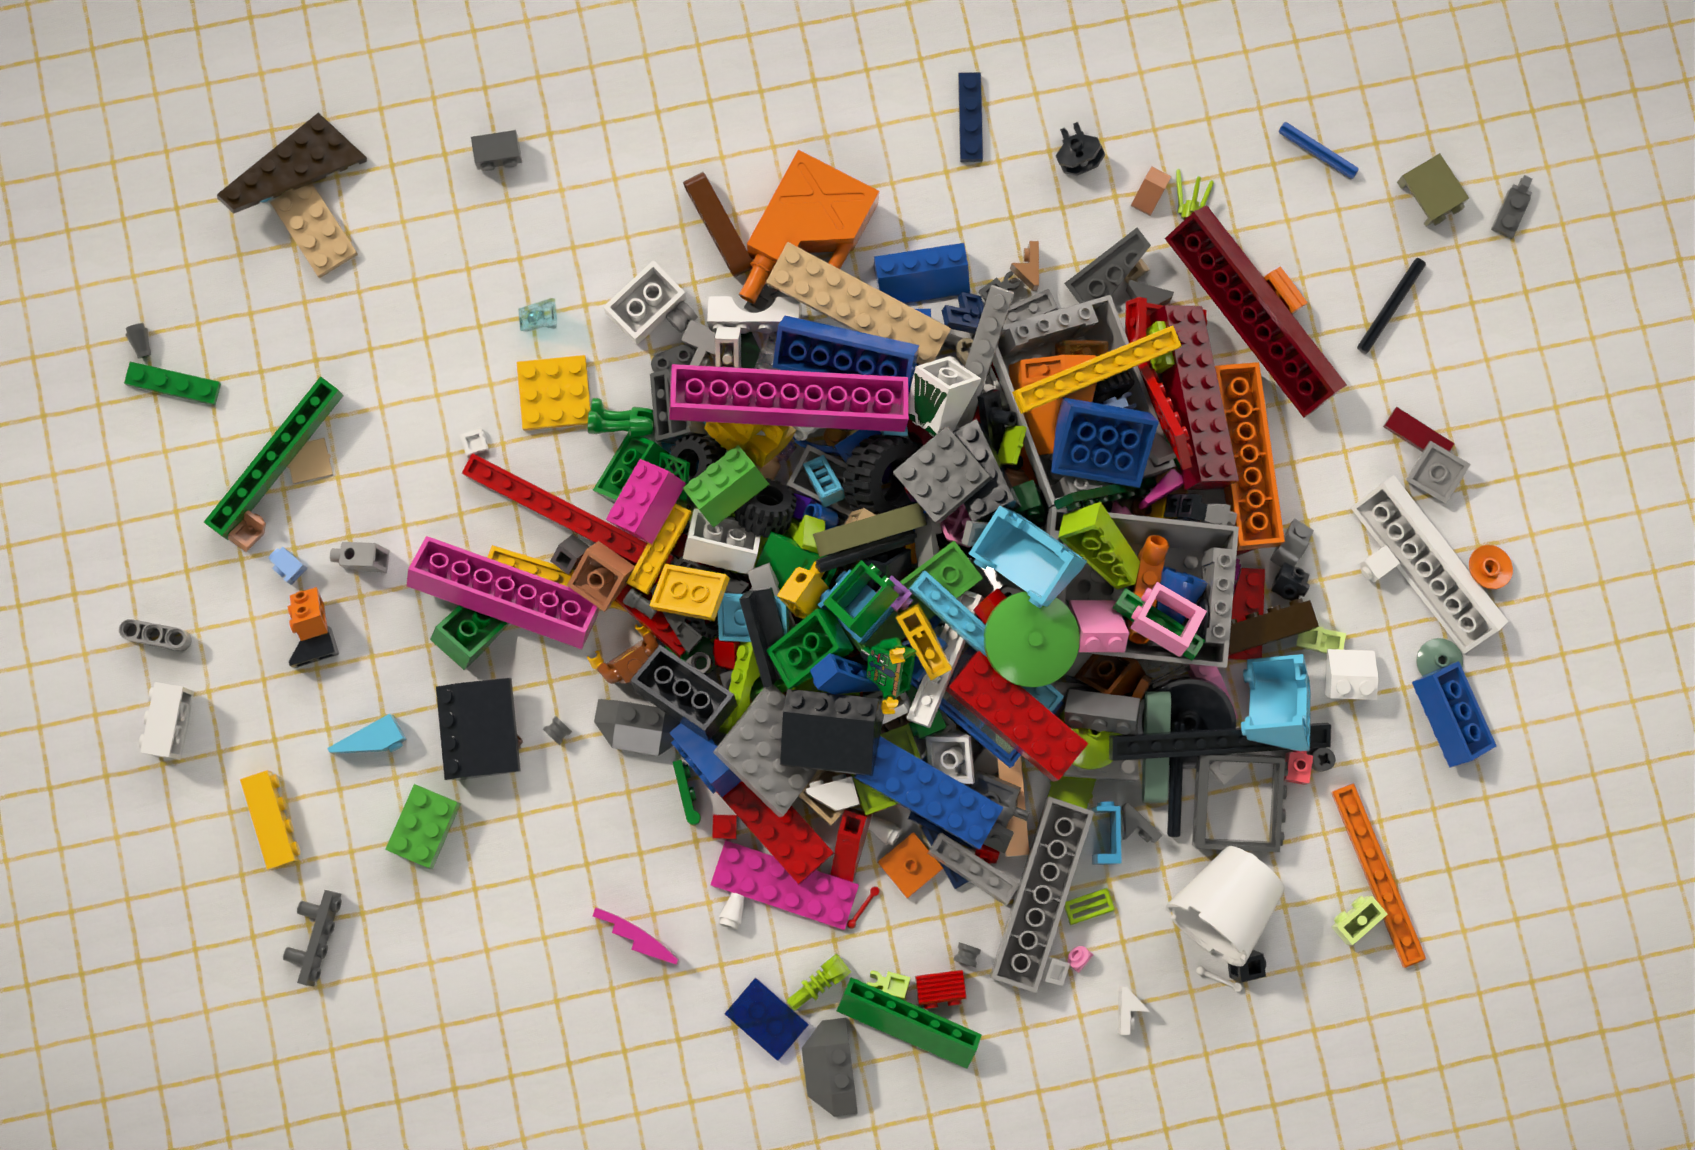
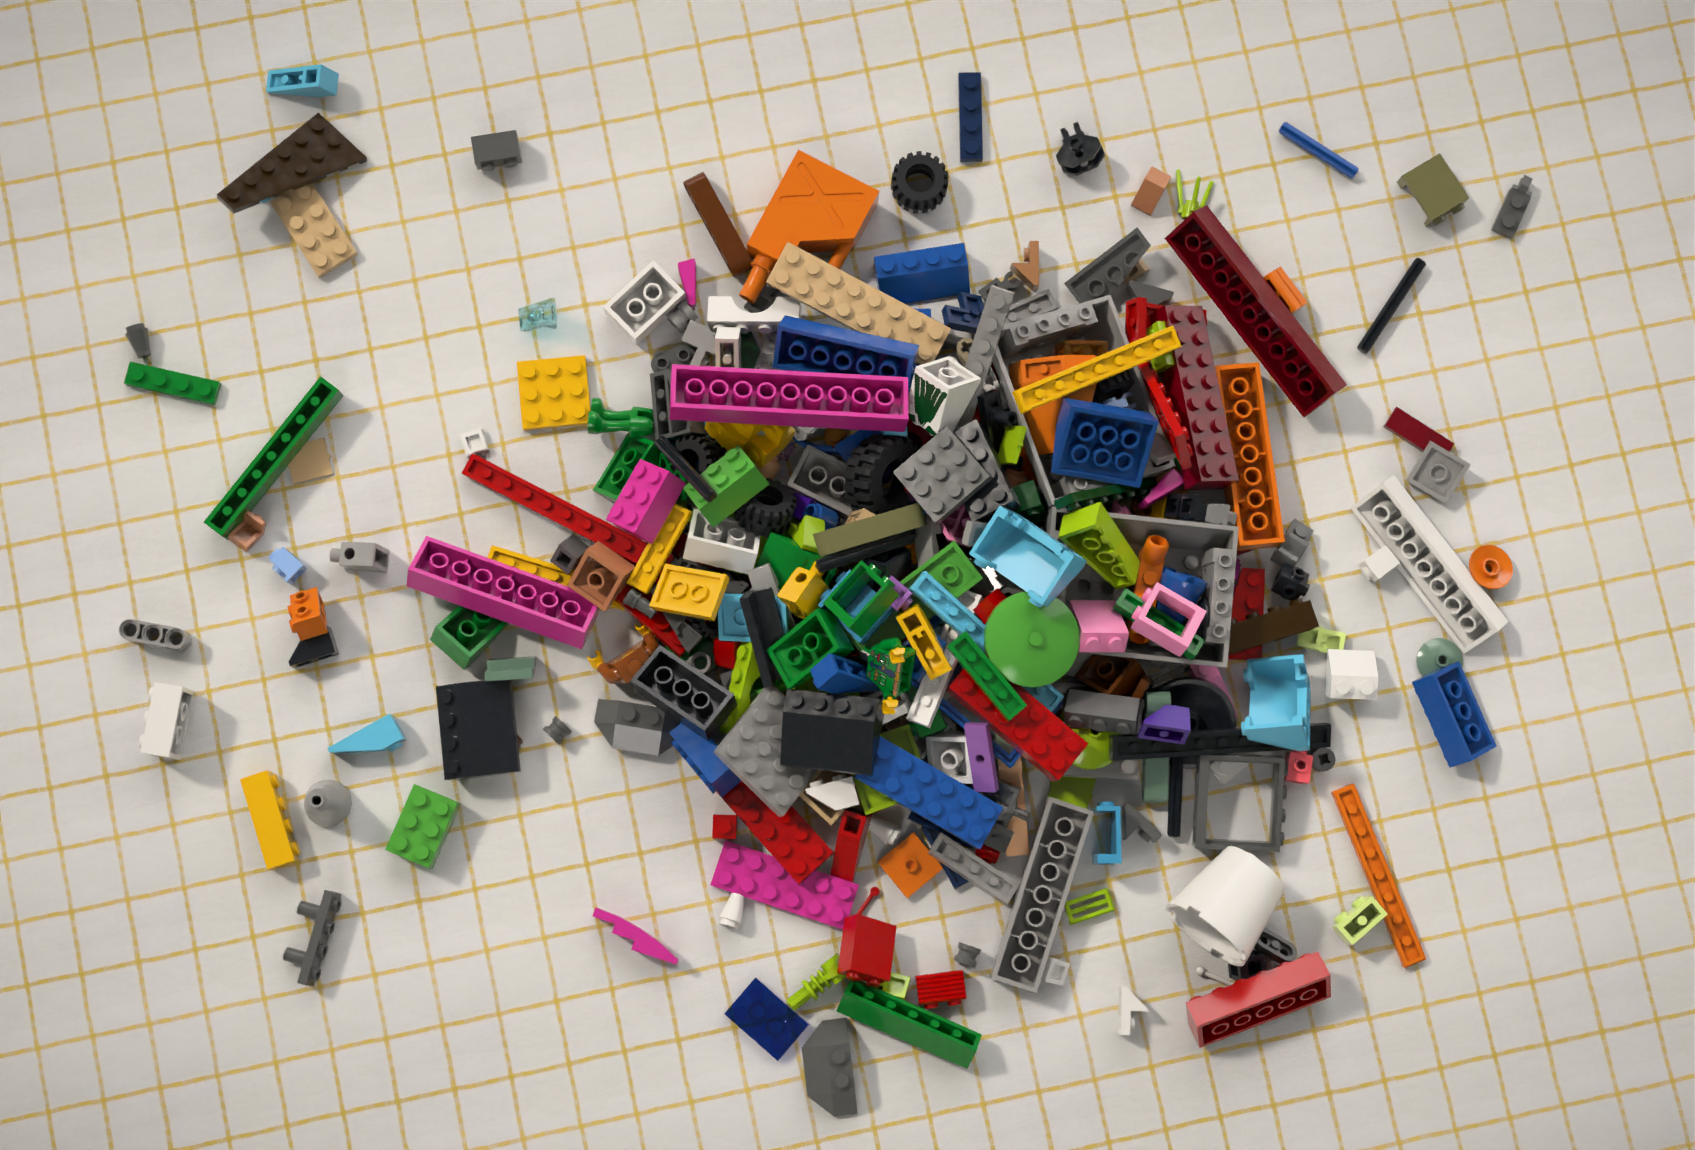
green plate [673,760,701,825] -> none
medium azure slope [803,455,845,507] -> none
bright pink plate [1068,946,1093,973] -> none
none -> medium azure slope [266,64,339,97]
none -> light grey cone [304,780,352,827]
none -> sand green slope [484,656,536,681]
none -> black axle [654,436,717,502]
none -> dark pink slope [677,259,696,311]
none -> red brick [837,914,897,987]
none -> black tyre [891,151,949,214]
none -> green plate [946,631,1027,721]
none -> medium lavender tile [964,722,999,792]
none -> dark purple slope [1138,704,1191,745]
none -> red brick [1186,952,1331,1048]
none -> dark grey plate [1254,928,1297,964]

